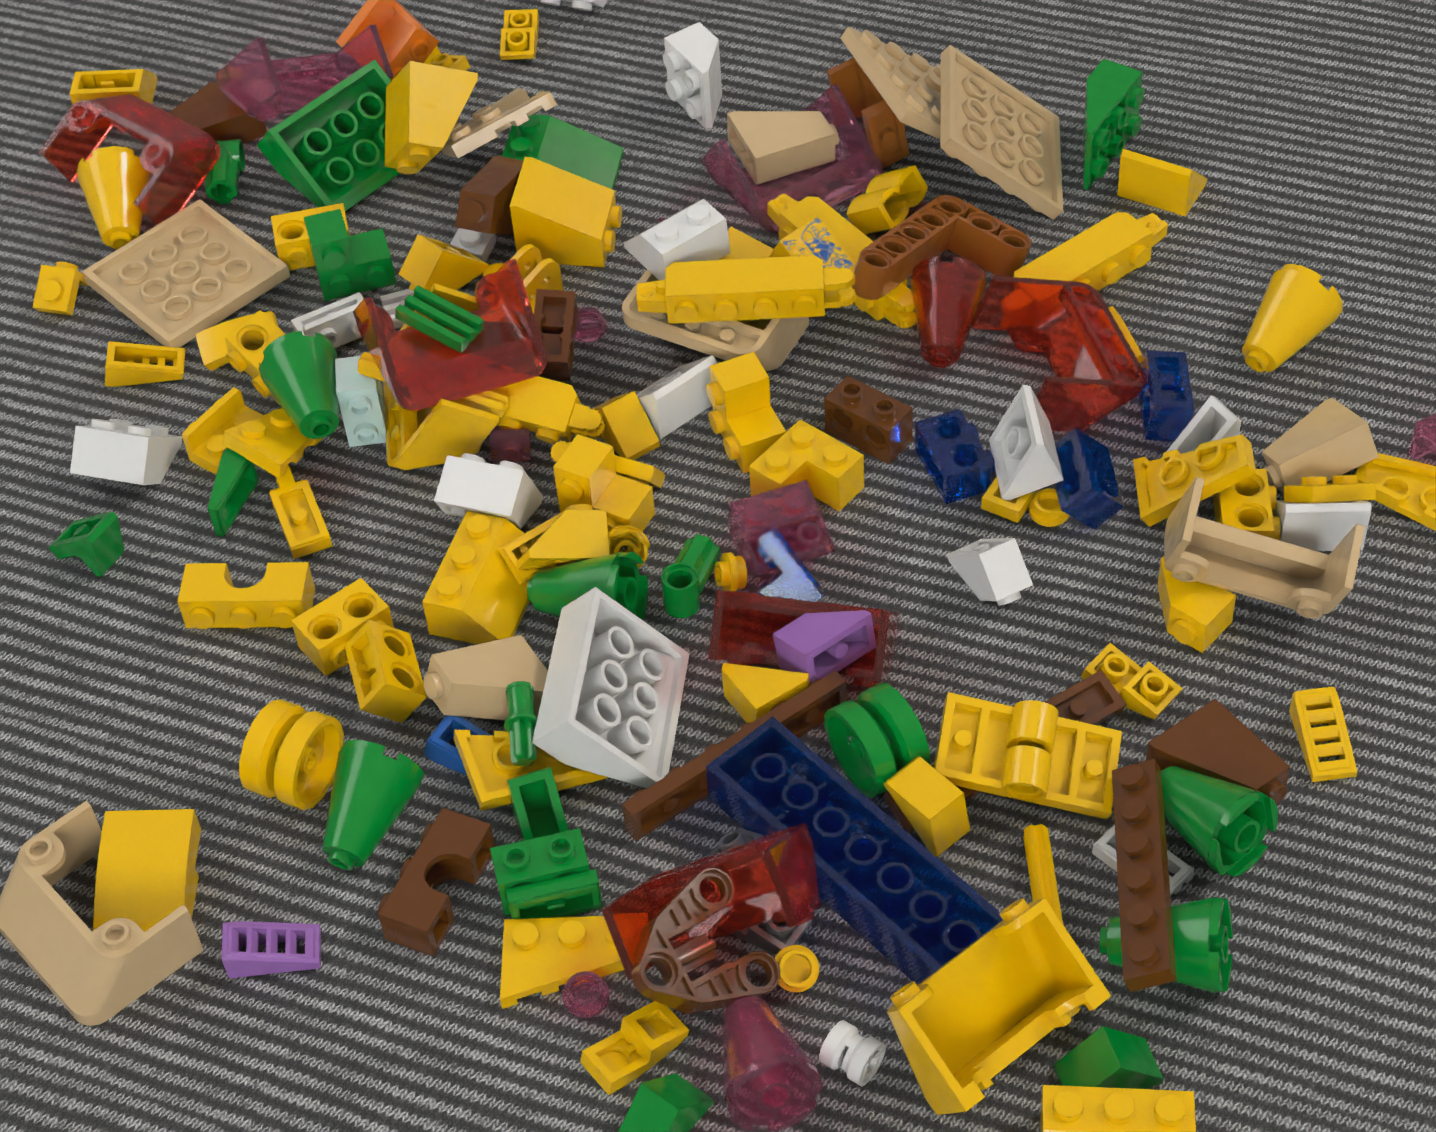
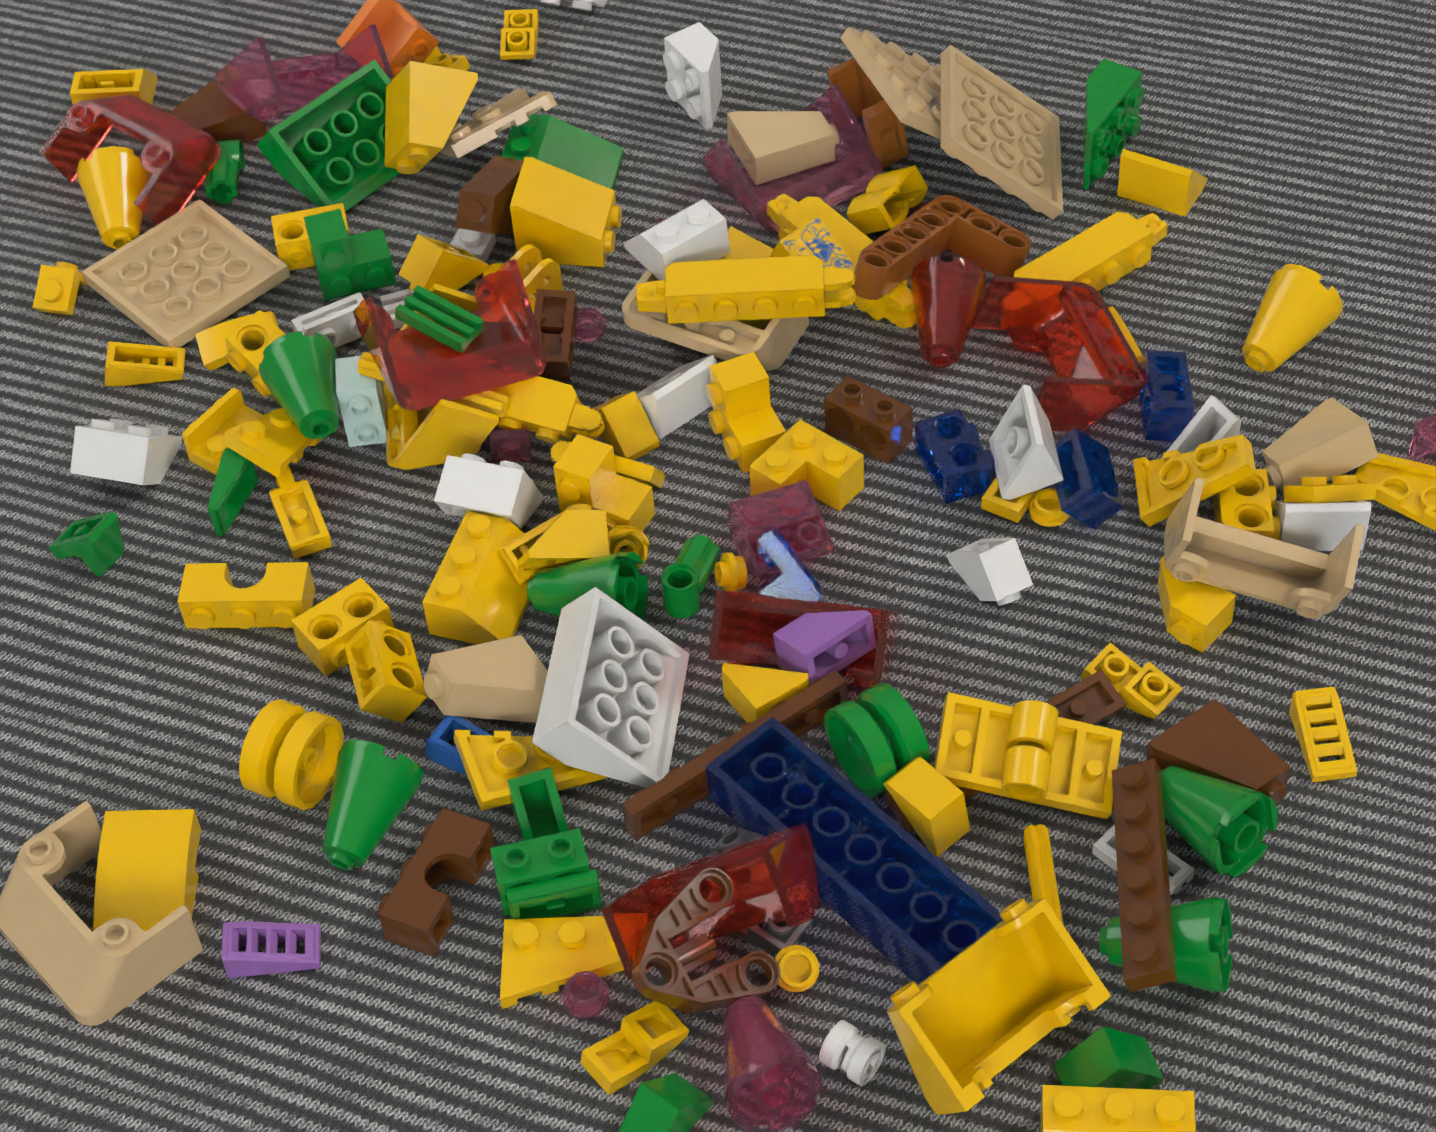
green axle [504,681,538,767] -> none

